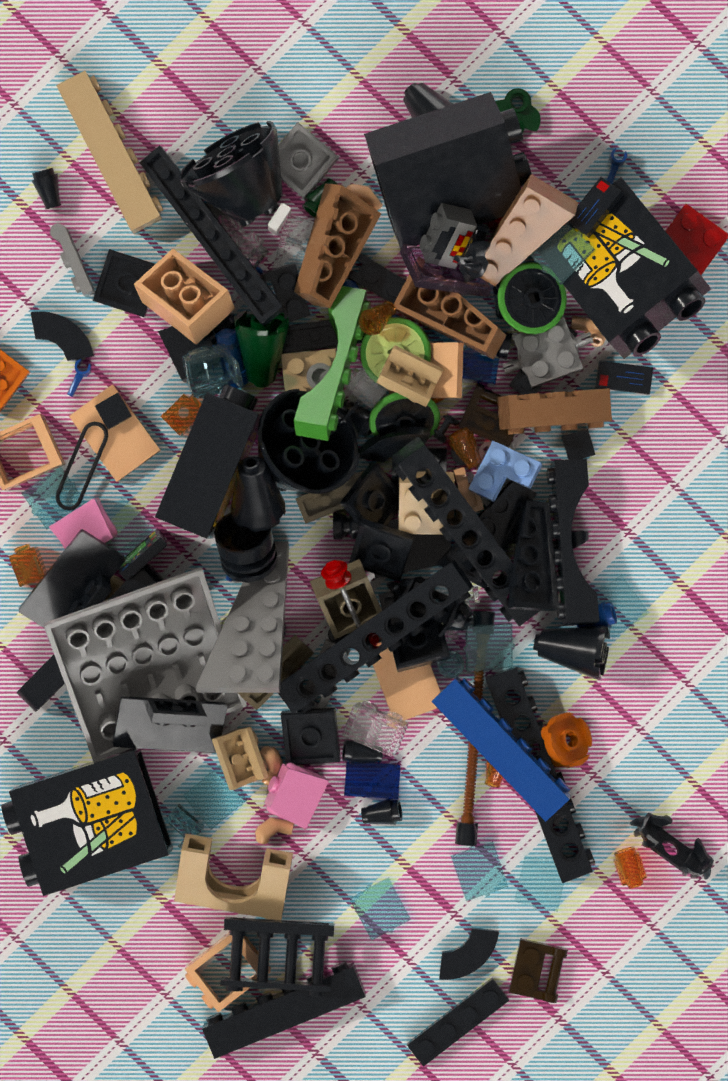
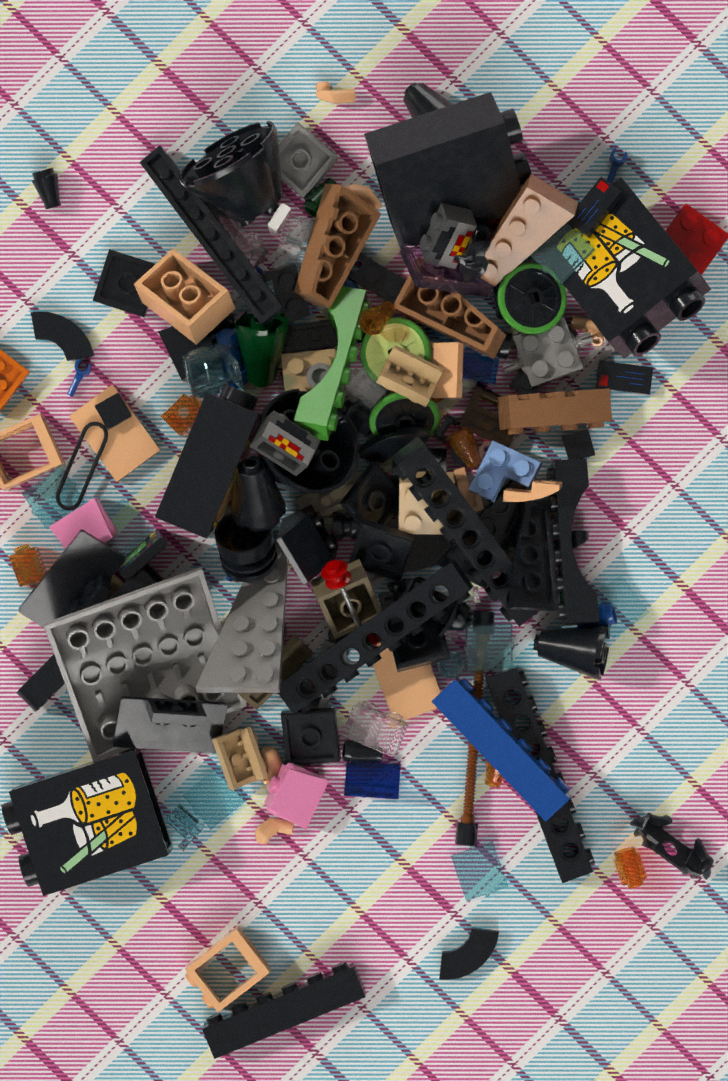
light grey plate [50,223,95,297] -> none
tan brick [56,71,163,234] -> none
tan arch [174,834,293,920] -> none
black fence [220,917,335,996] -> none
clear light blue piece [349,877,411,940] -> none
black cone [361,798,403,825] -> none
black plate [407,978,509,1067] -> none
dark green plate [495,88,541,134] -> none
dark brown plate [509,938,568,1003] -> none
clear light blue piece [514,855,564,912] -> none
orange plate [541,712,592,768] -> none
none -> brick [250,411,320,476]
none -> black slope [276,505,338,585]
none -> light nougat arm [315,82,356,104]
none -> light nougat slope [503,479,562,502]

